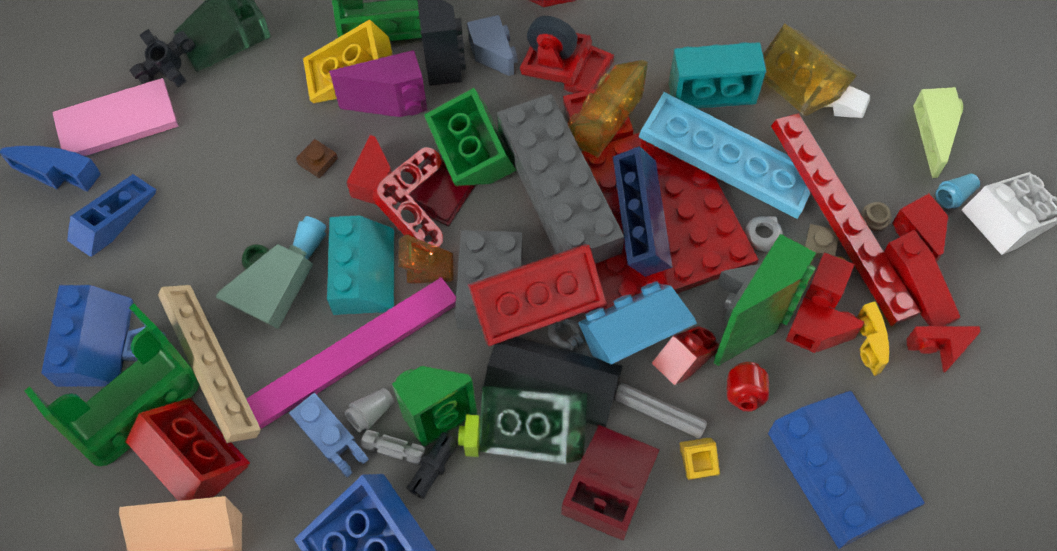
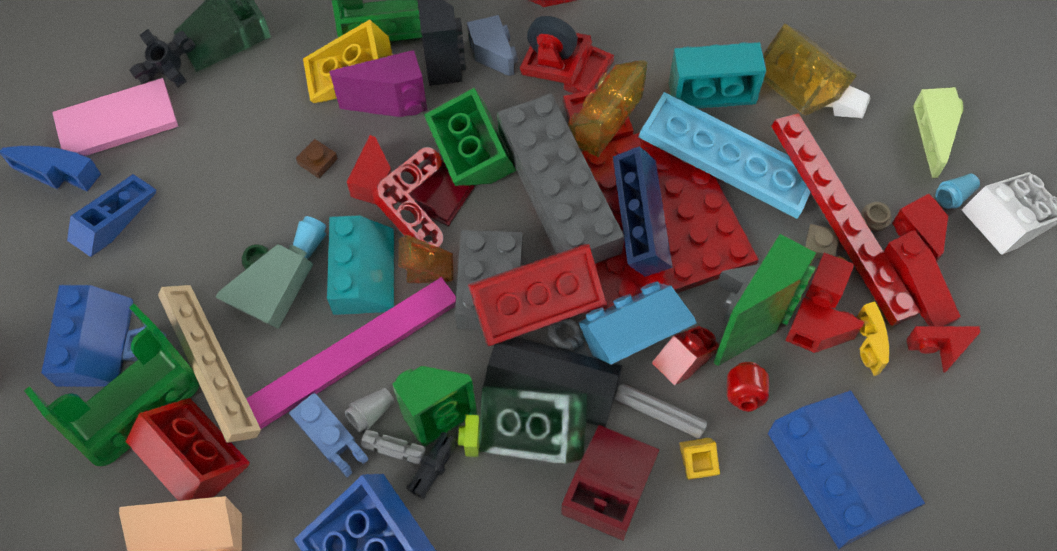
light grey piece [744,216,783,252] -> none

